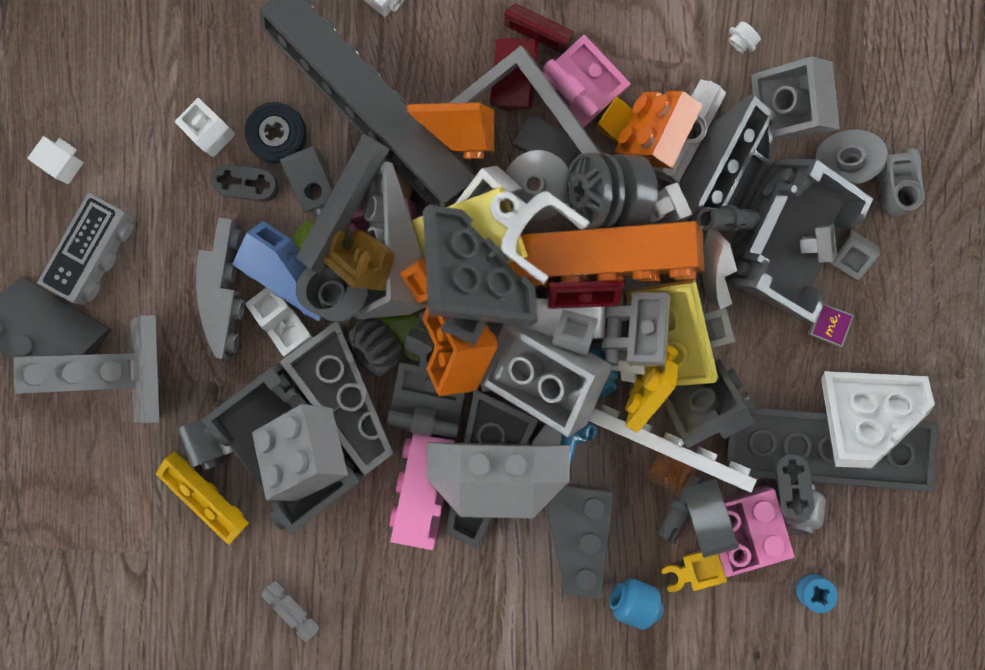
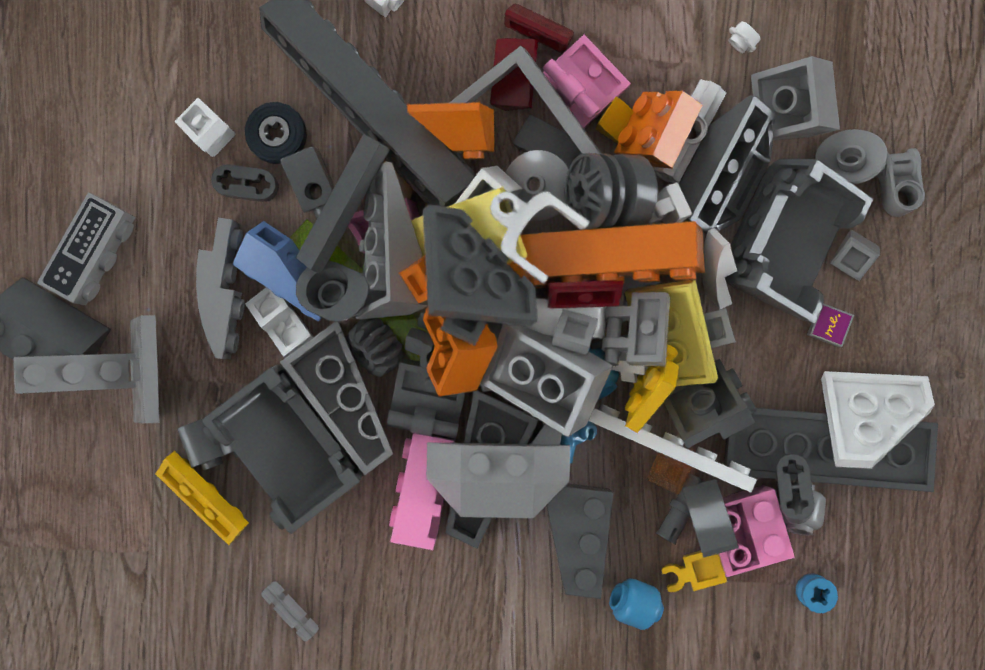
white plate [27,136,84,184] -> none
light grey brick [252,404,348,501] -> none
pearl gold hinge [323,229,395,291] -> none
dark grey pin [697,205,760,233] -> none
light grey tile [799,222,837,263] -> none

